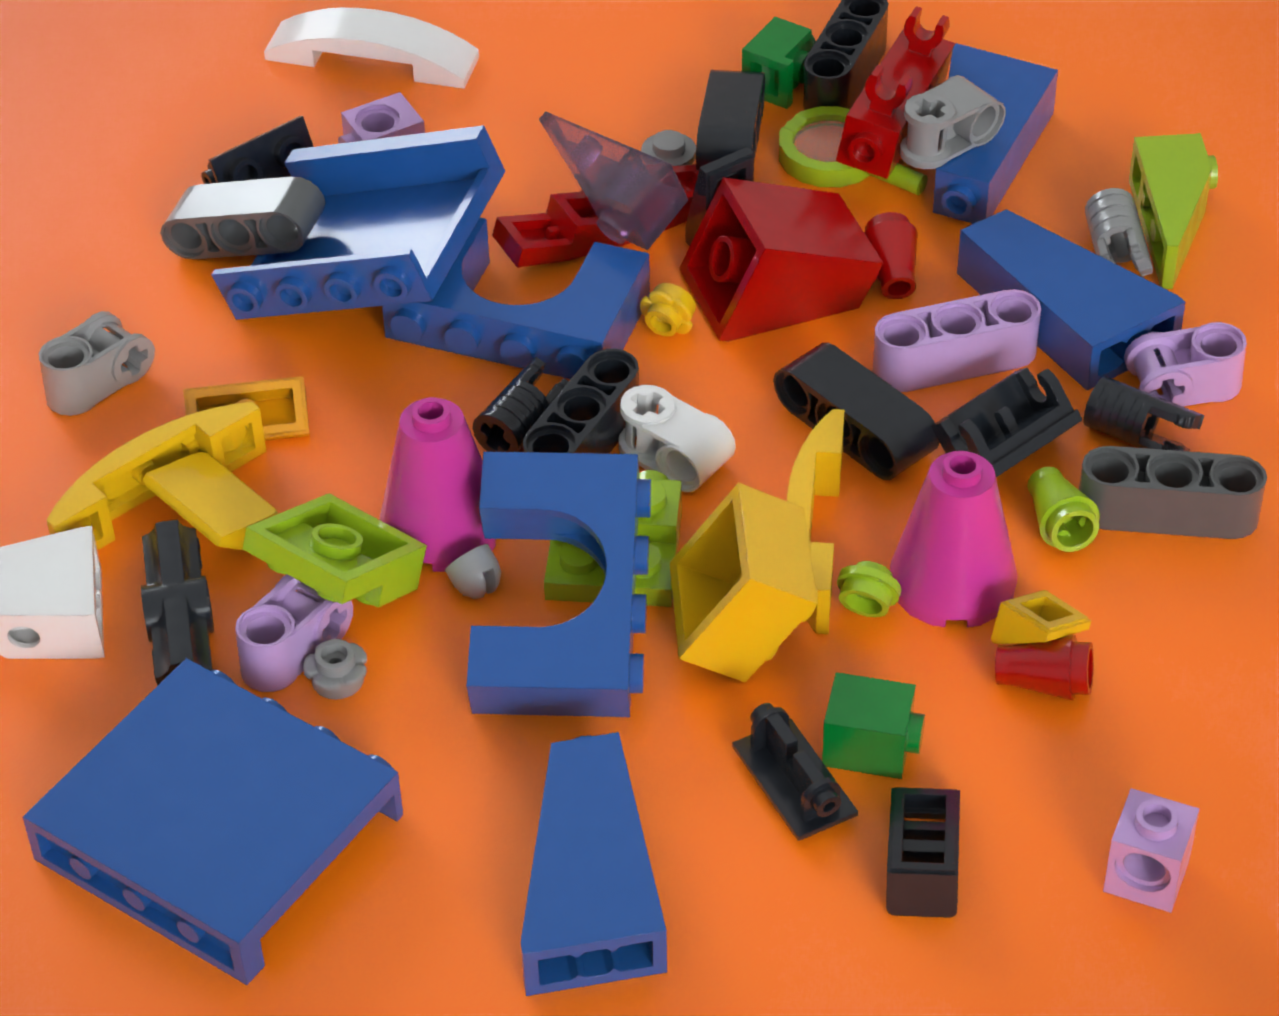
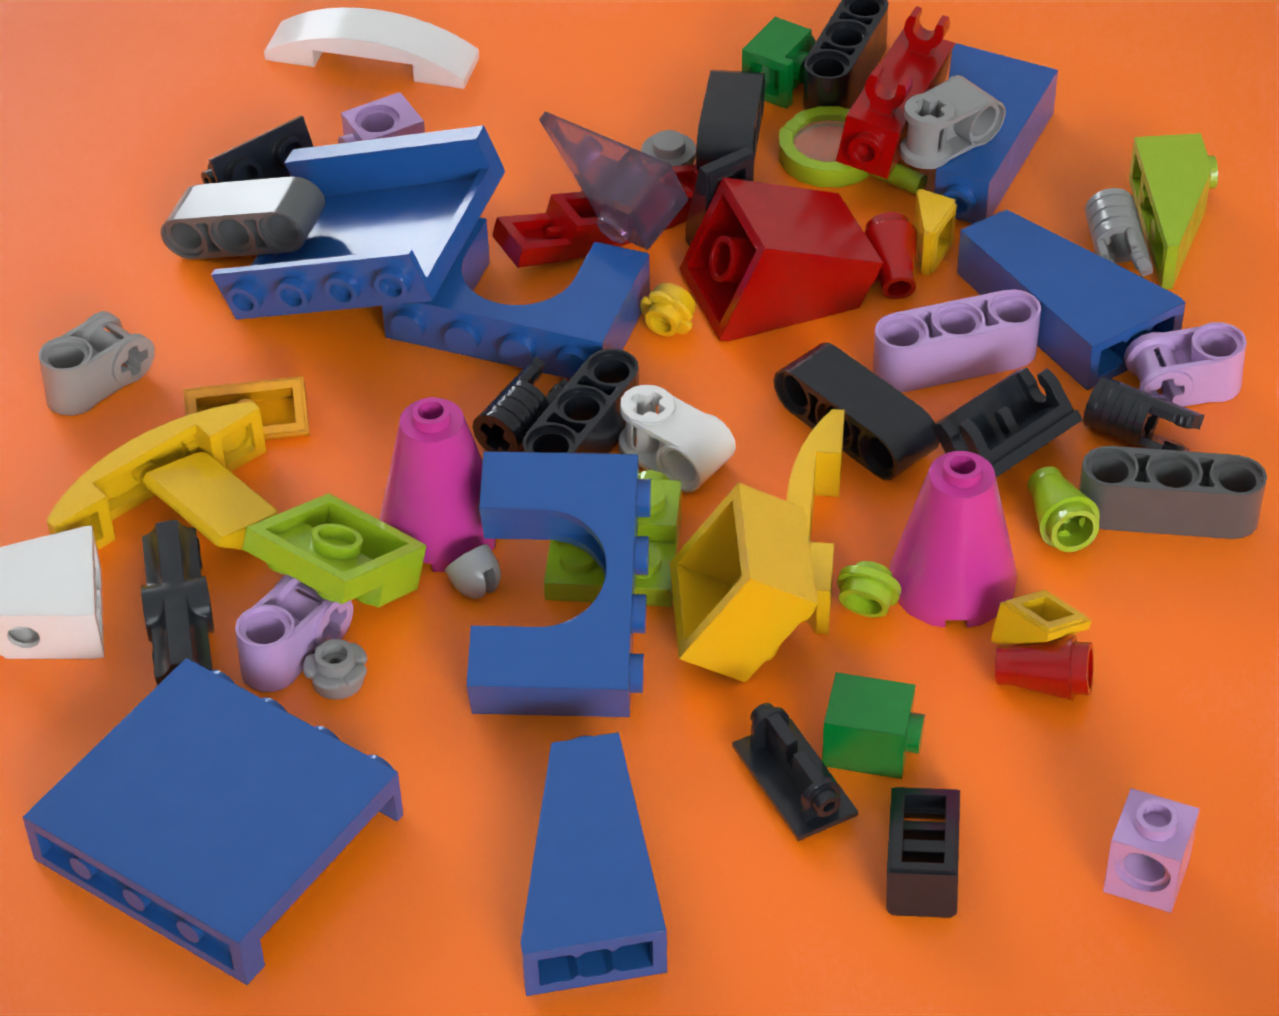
none -> yellow slope [914,189,957,276]

